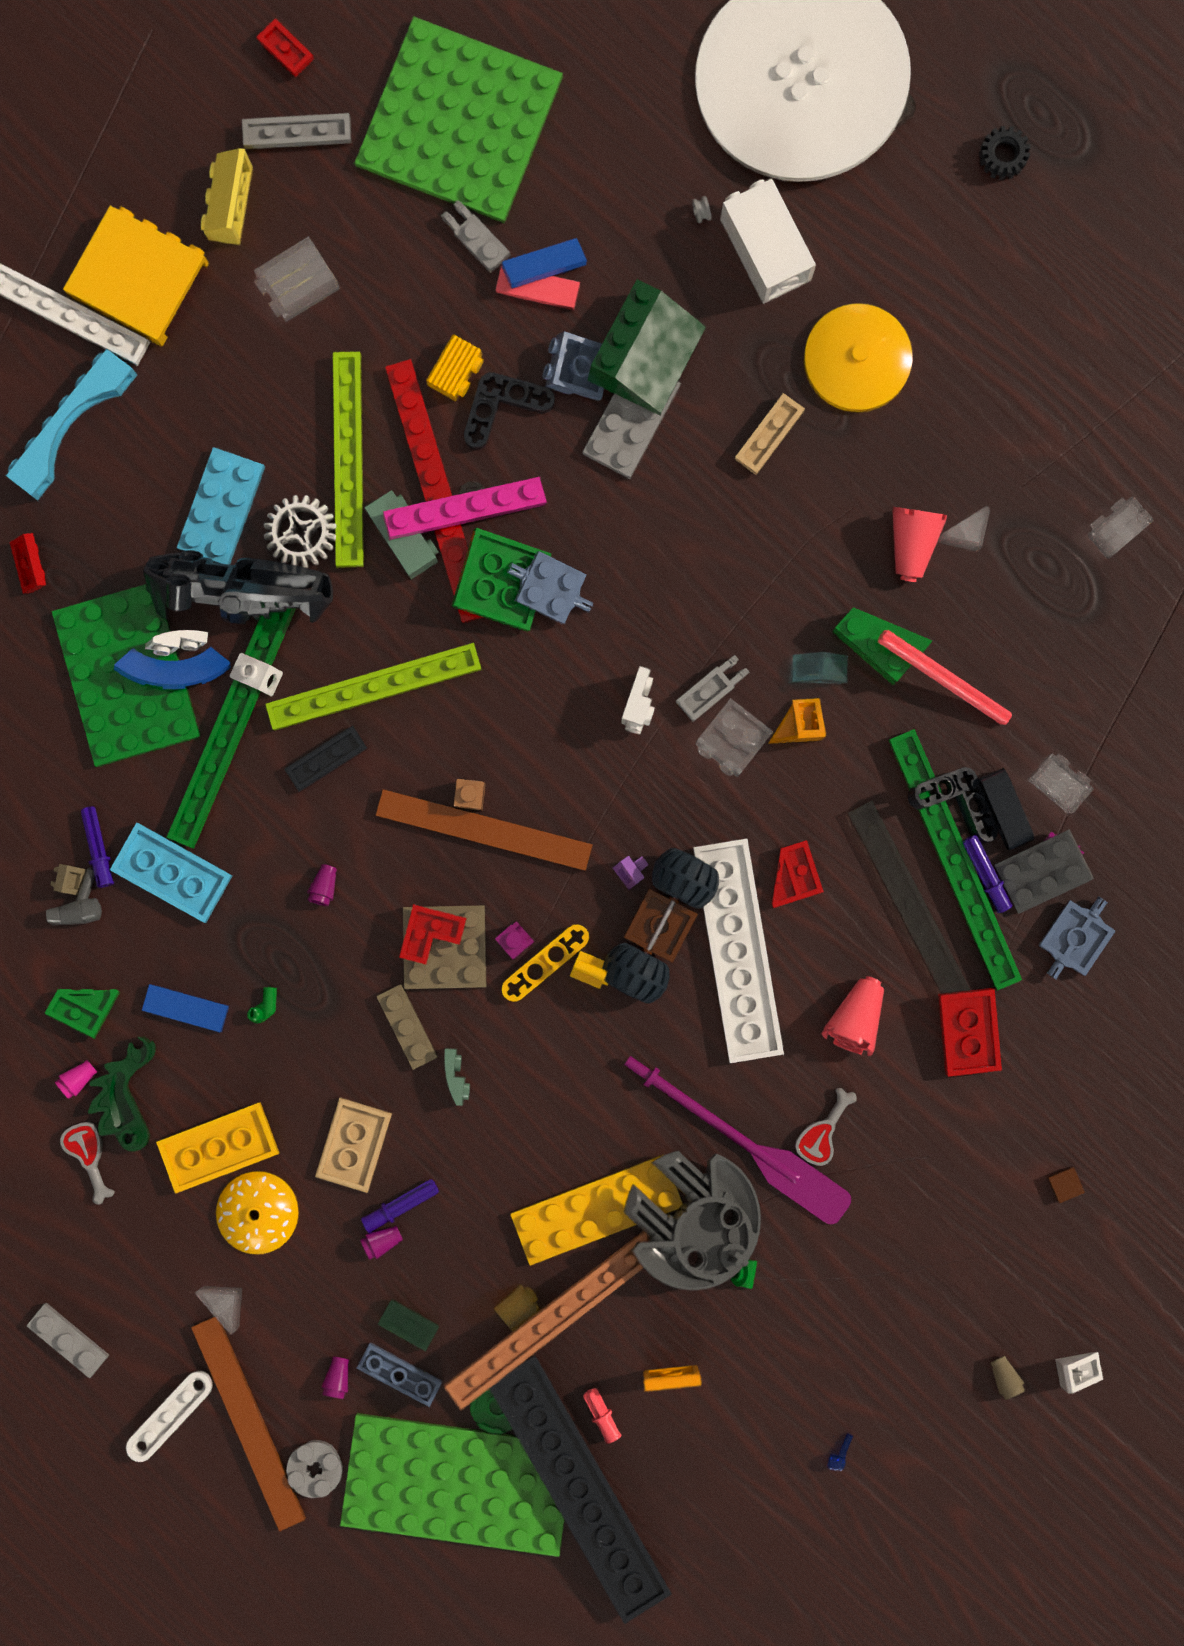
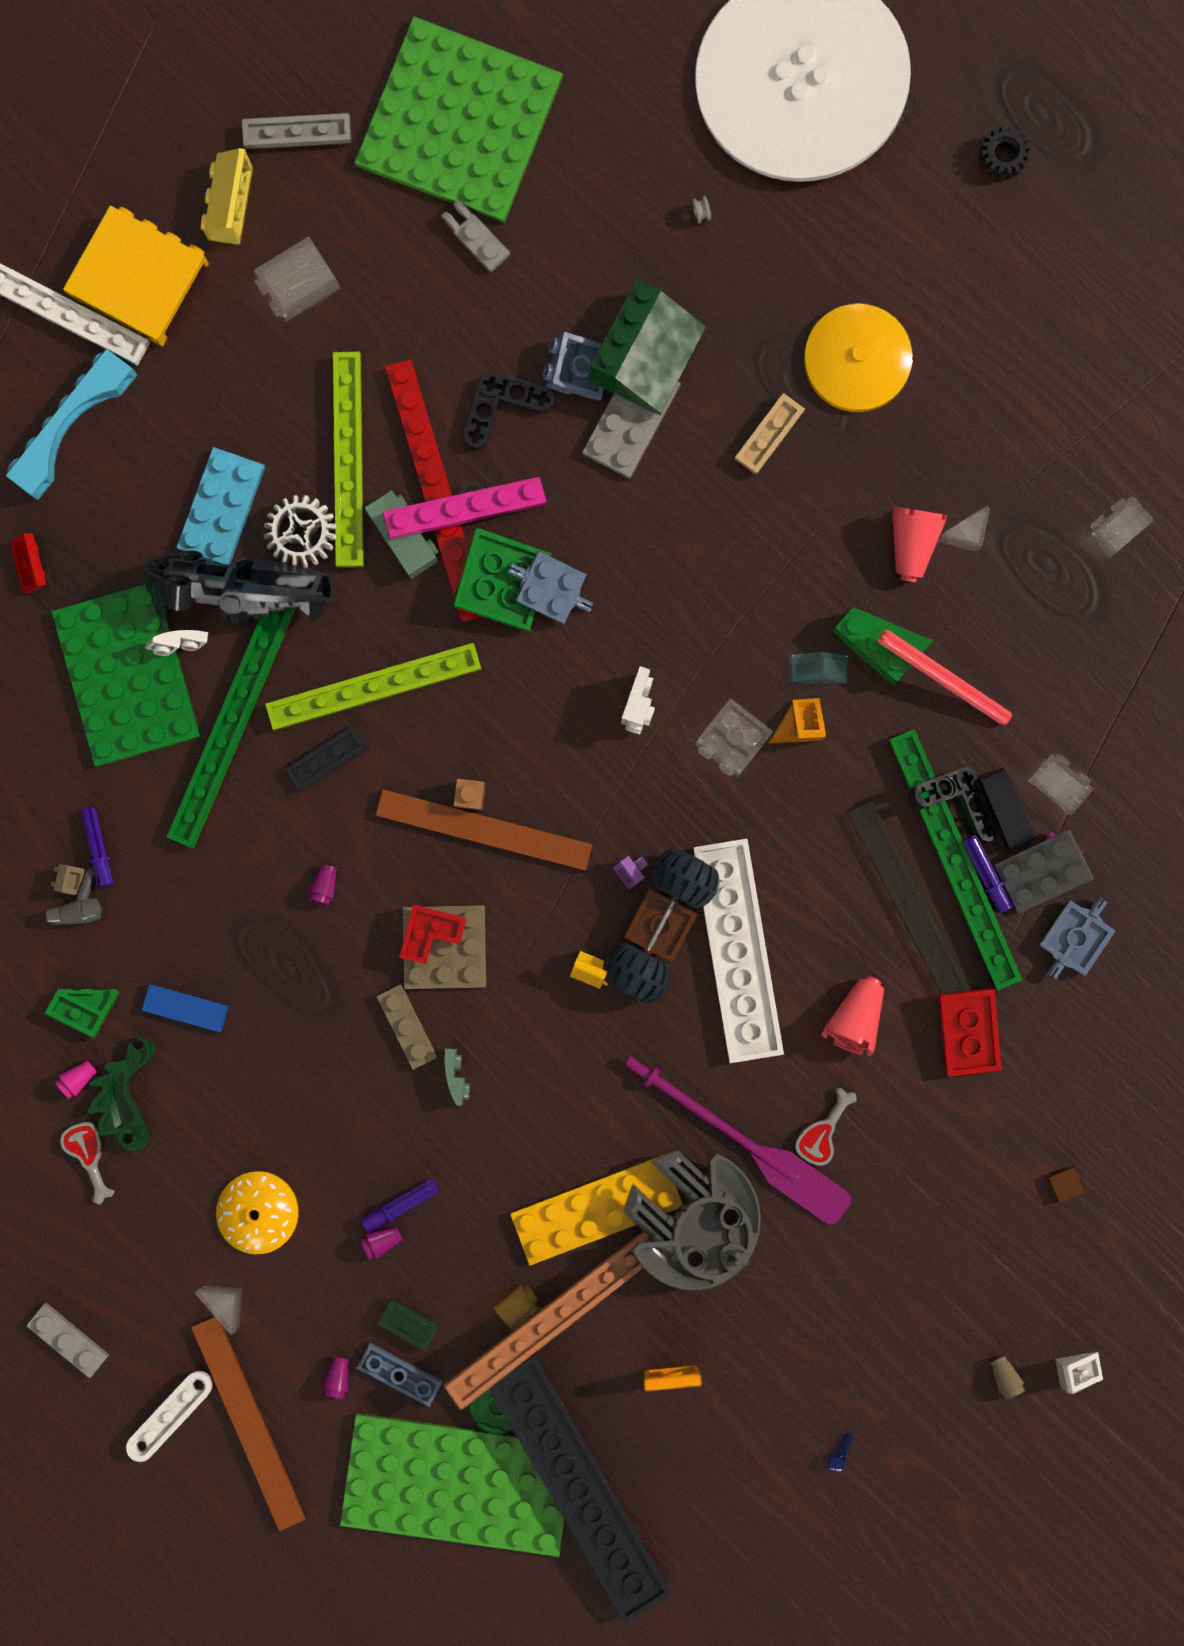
medium azure plate [110,823,233,923] -> none
blue tile [114,647,231,689] -> none
yellow plate [156,1102,279,1194] -> none
white bracket [230,653,283,696] -> none
green arm [247,987,277,1024] -> none
red plate [257,18,314,78] -> none
light grey plate [287,1440,343,1498] -> none
tan tile [315,1097,392,1193] -> none
yellow brick [426,334,484,401] -> none
magenta brick [495,921,534,960] -> none
coral tile [496,265,580,310] -> none
blue tile [502,238,587,289] -> none
yellow beam [502,925,589,1002] -> none
coral axle [583,1388,622,1444] -> none
light grey hinge [676,655,750,722] -> none
white brick [721,179,816,304] -> none
green plate [731,1259,757,1289] -> none
red wing [772,840,824,908] -> none

